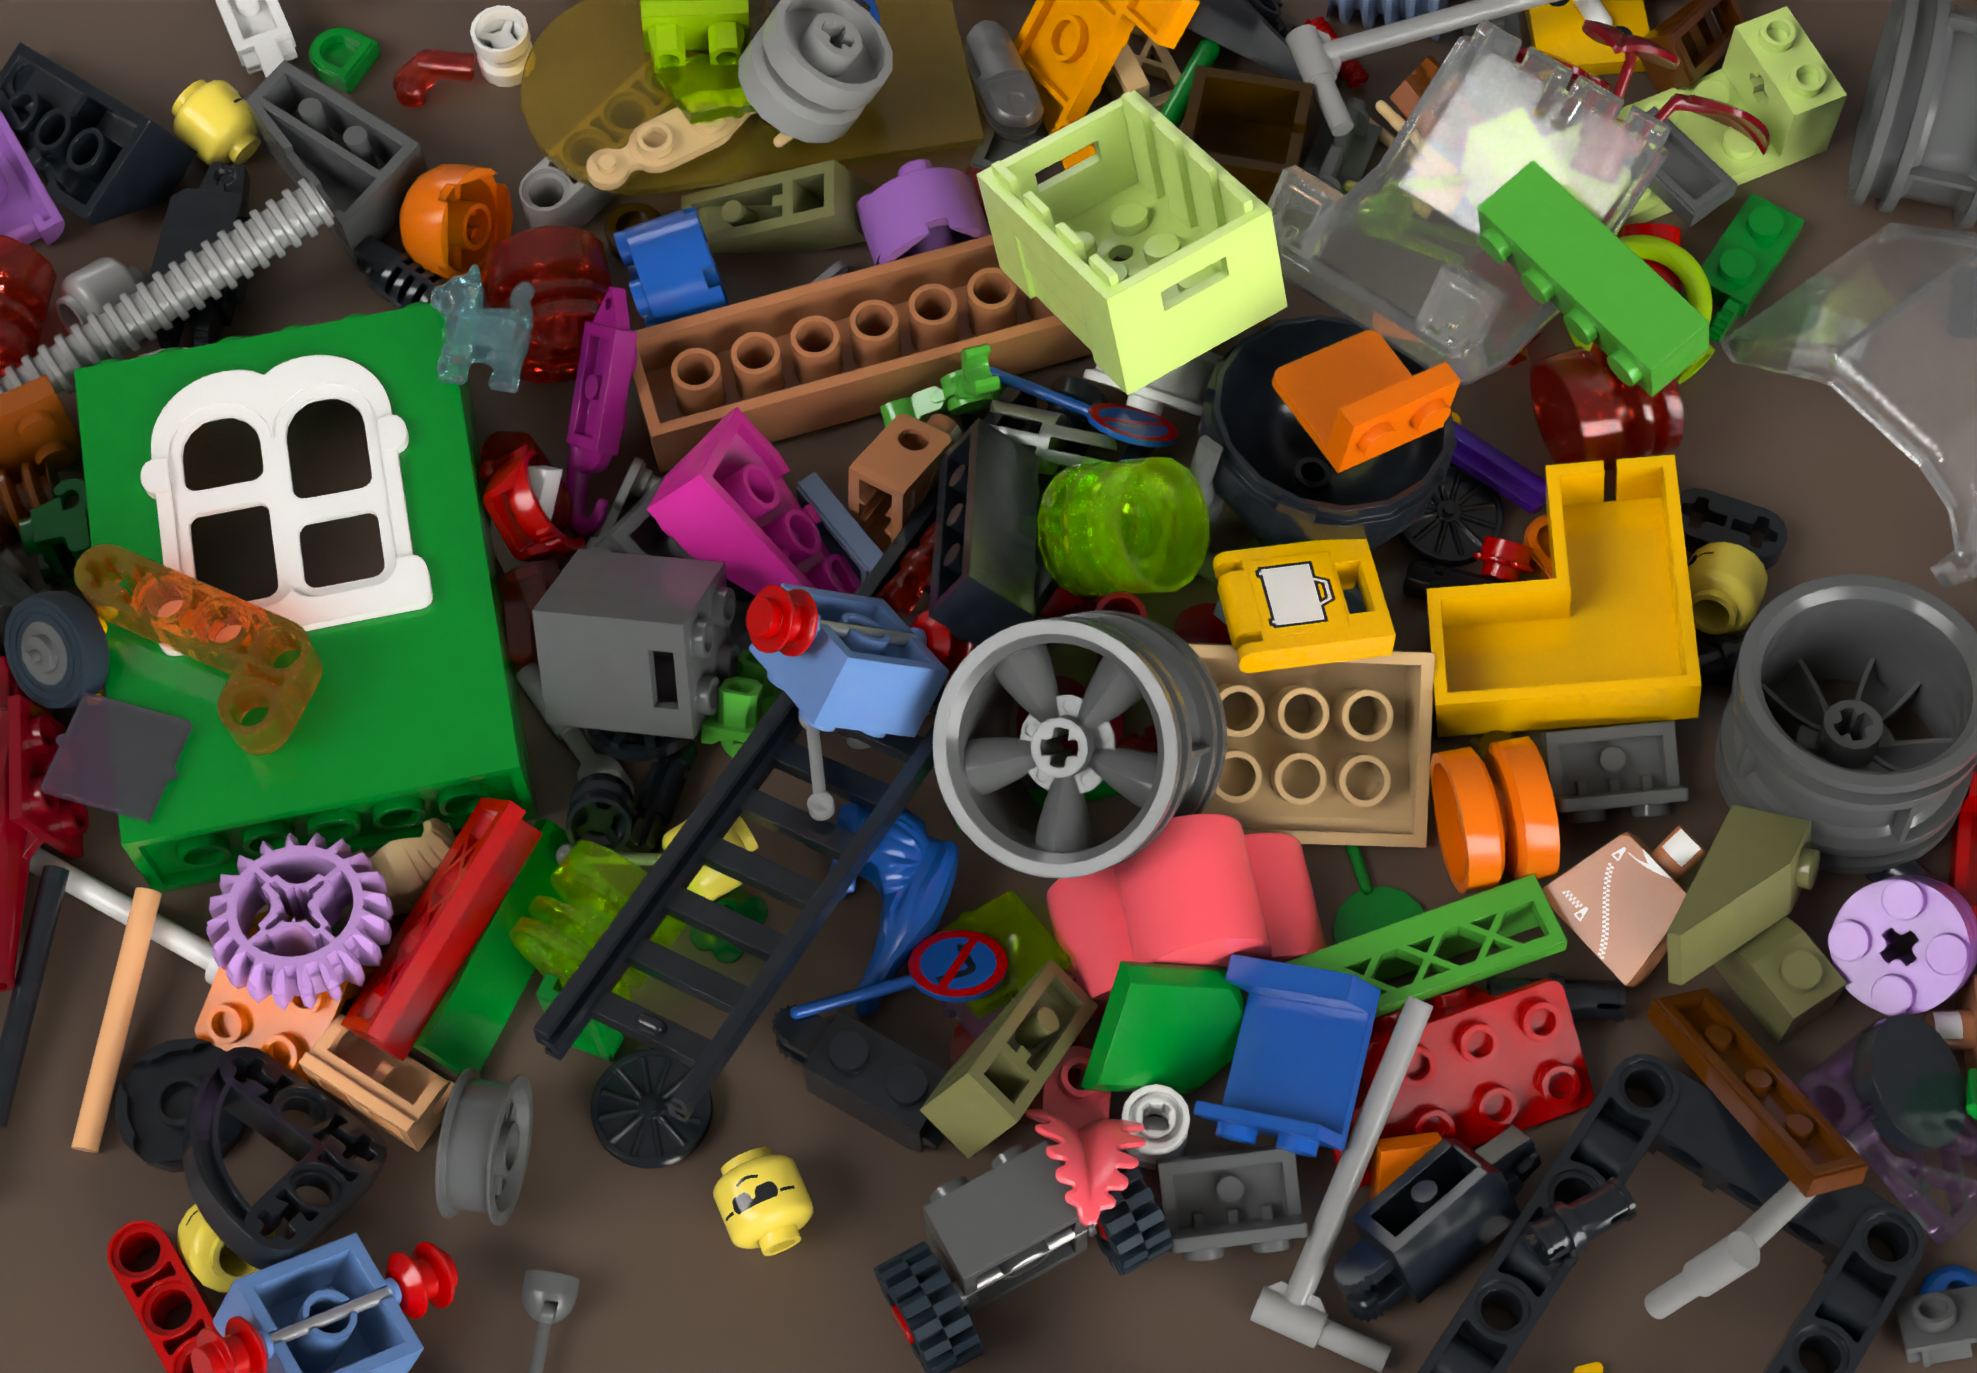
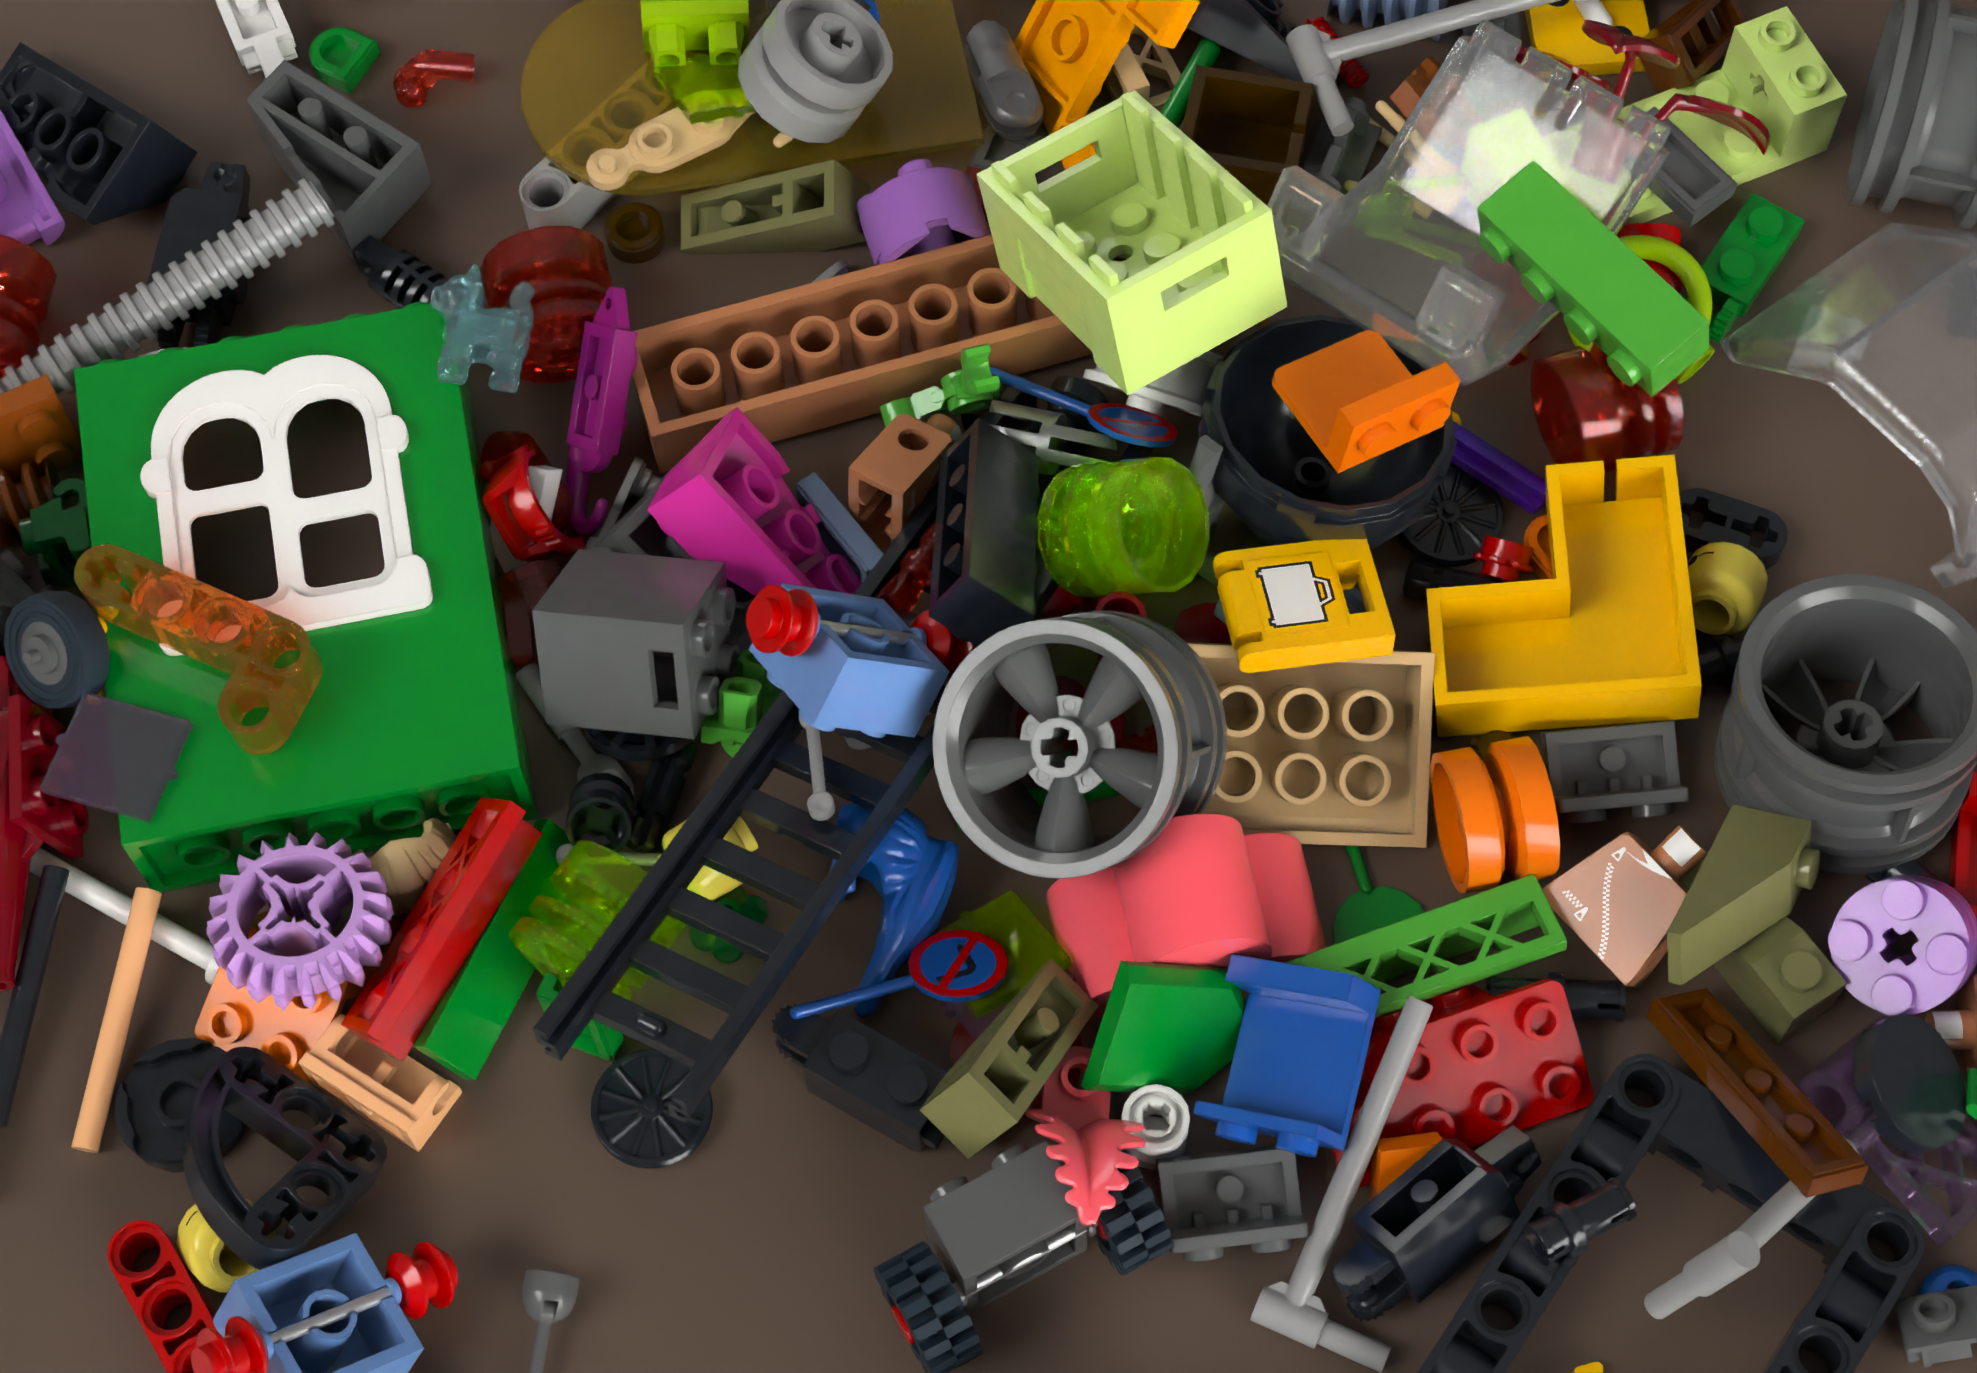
light grey head [56,256,147,334] -> none
light yellow head [172,80,260,166] -> none
orange cylinder [399,164,513,285] -> none
dark grey wheel [435,1067,533,1226] -> none
white wheel [470,5,537,87] -> none
blue brick [613,206,730,328] -> none
light yellow head [713,1147,814,1256] -> none

